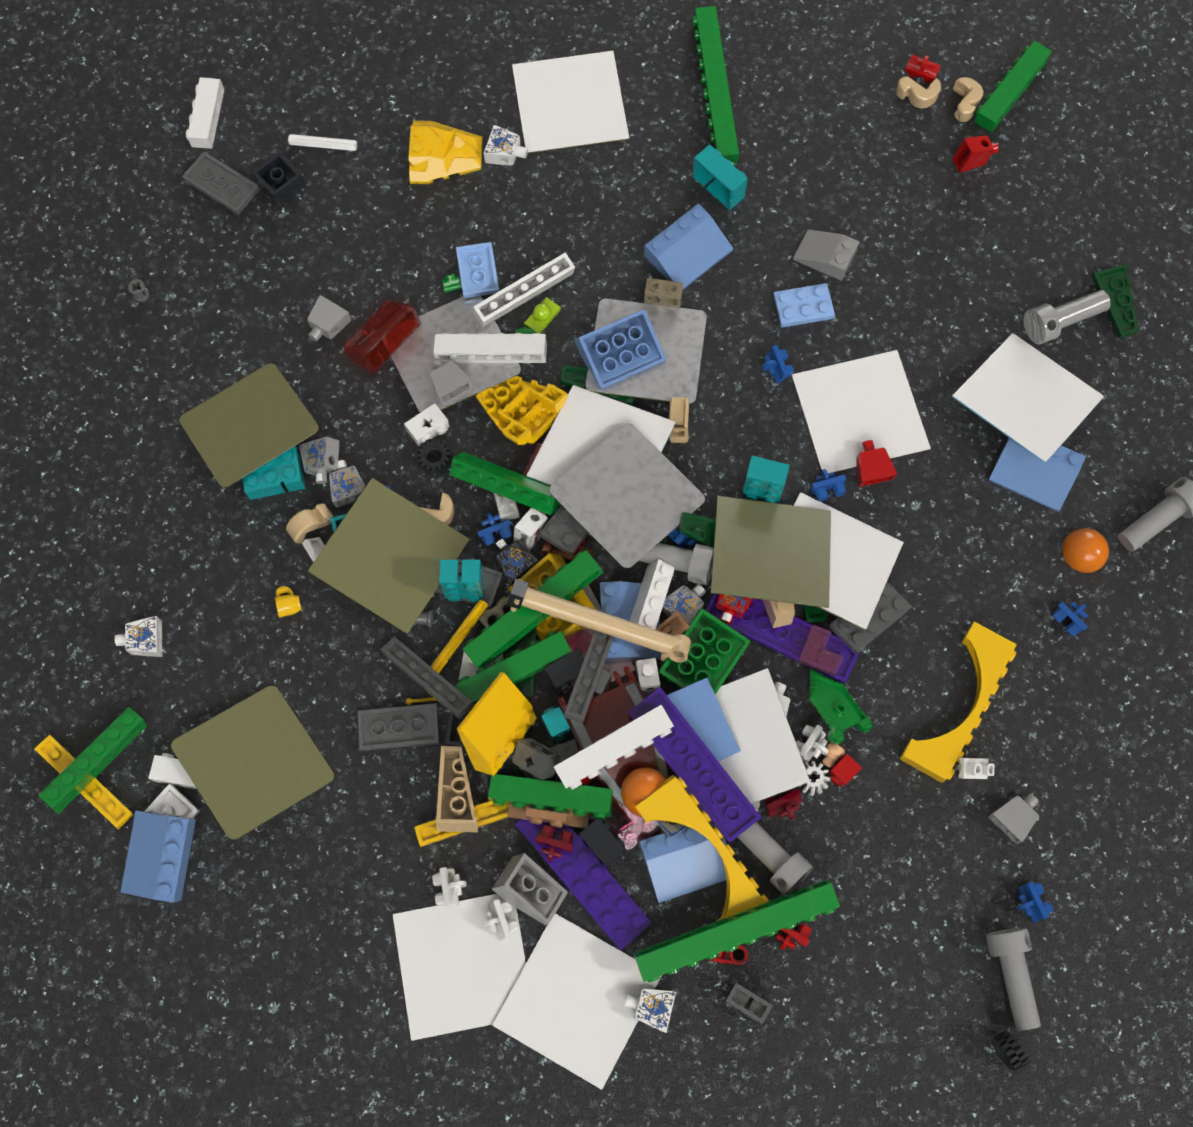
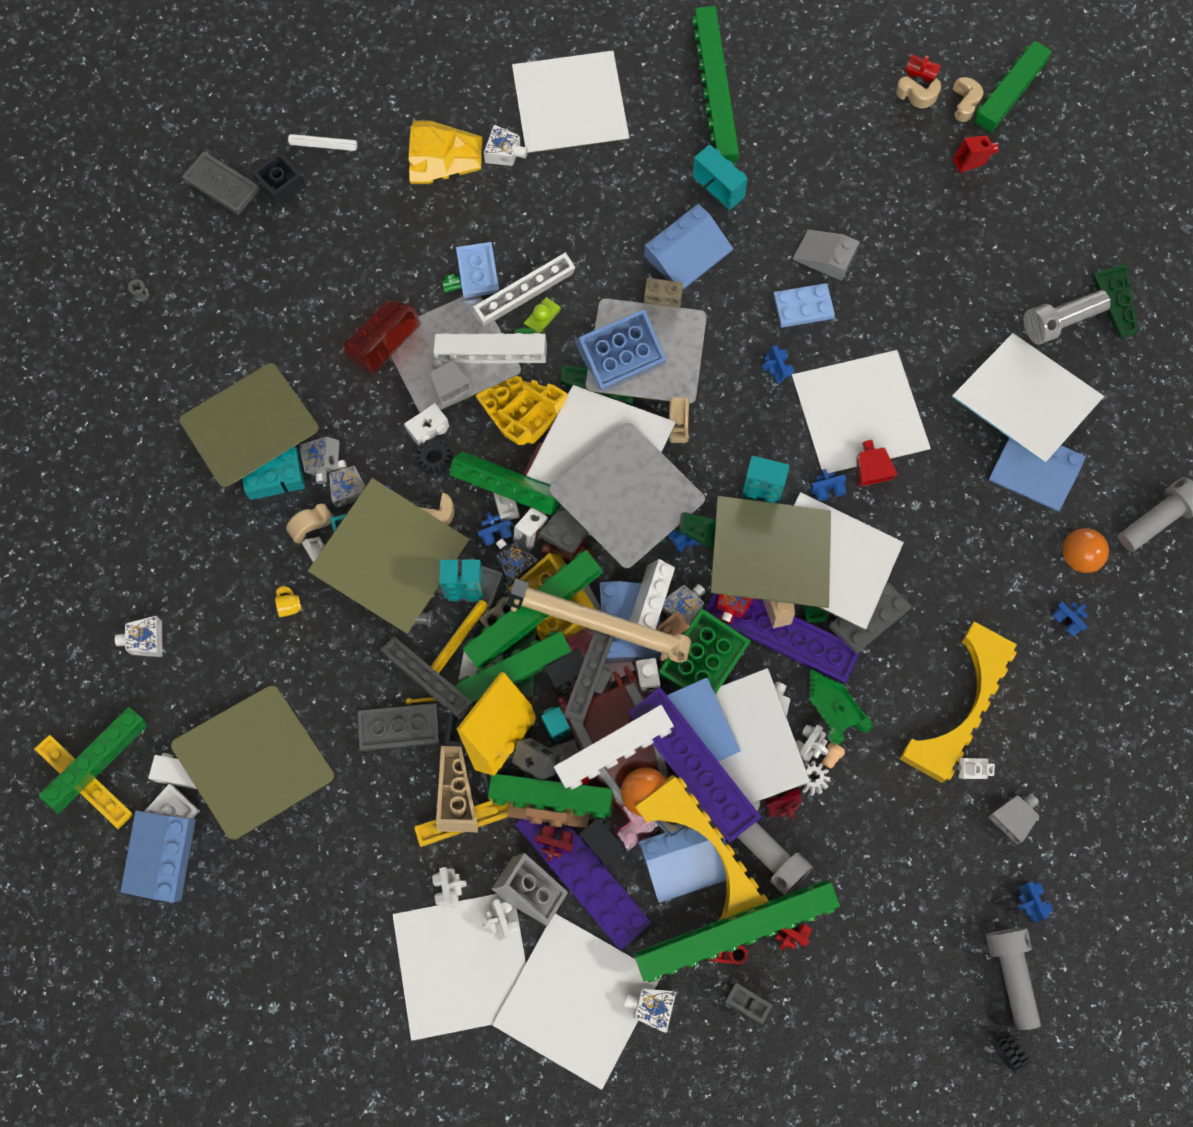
white brick [186,77,224,149] -> none
light grey torso [307,295,351,342] -> none
light grey piece [639,543,714,586] -> none
clear pink plate [798,625,843,676] -> none
red brick [828,754,862,788] -> none

